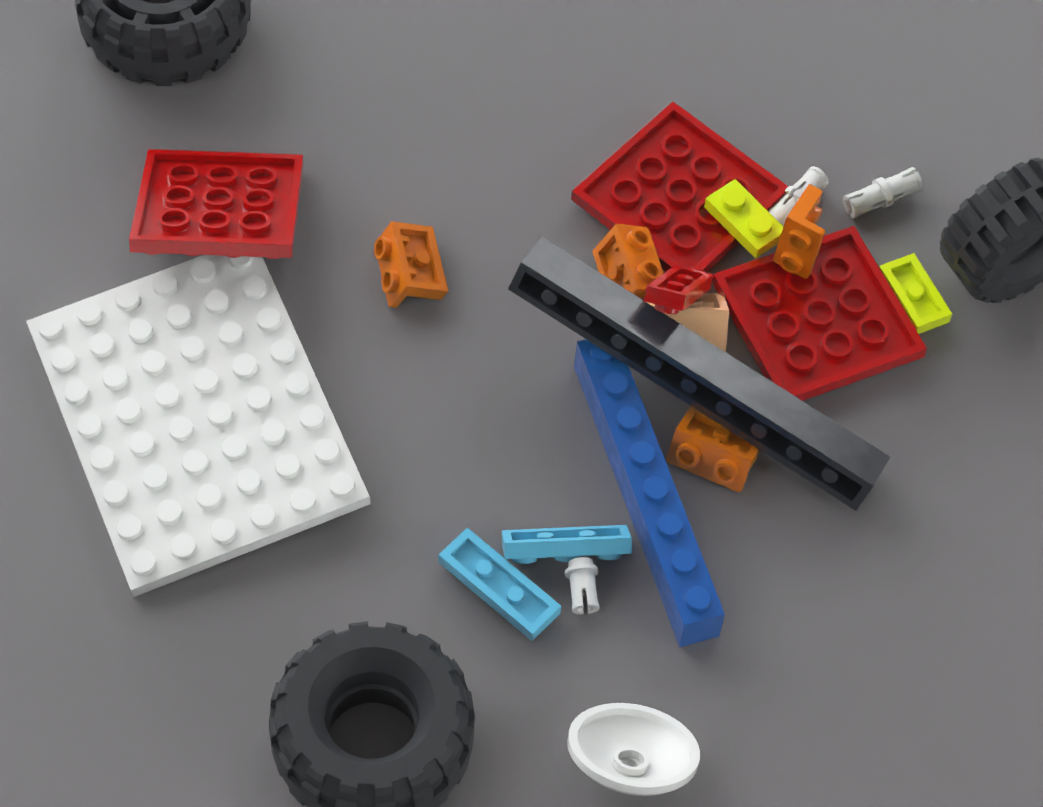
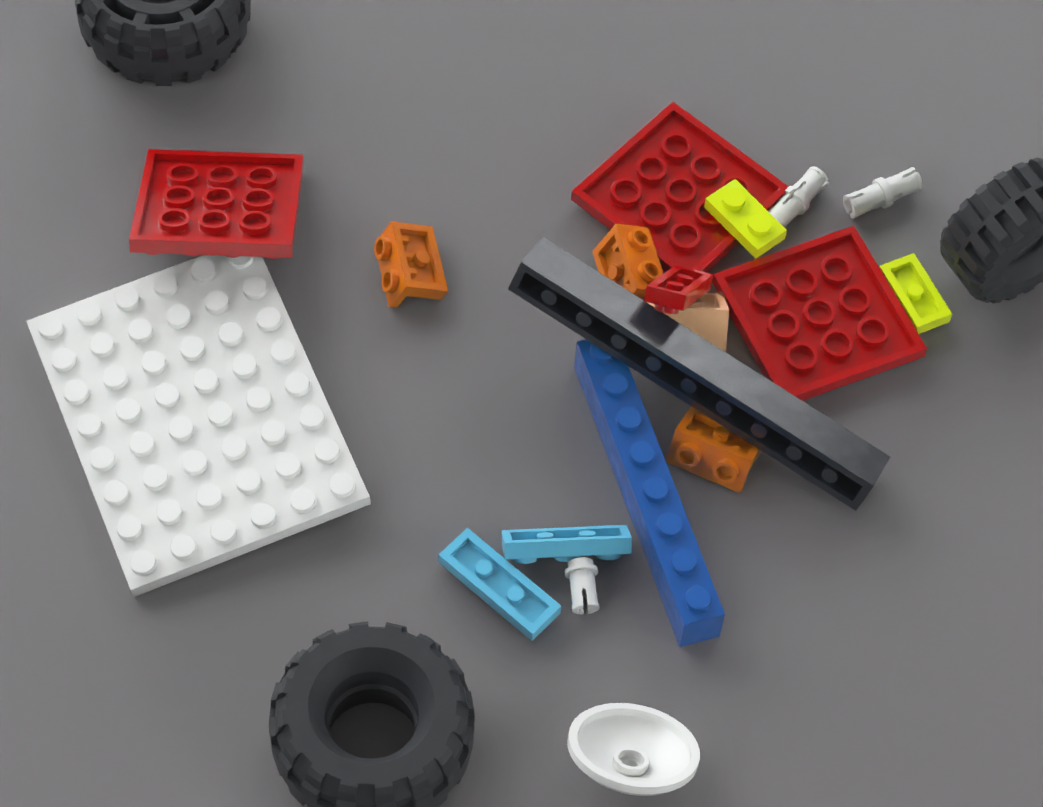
orange bracket [773,184,825,279] -> none

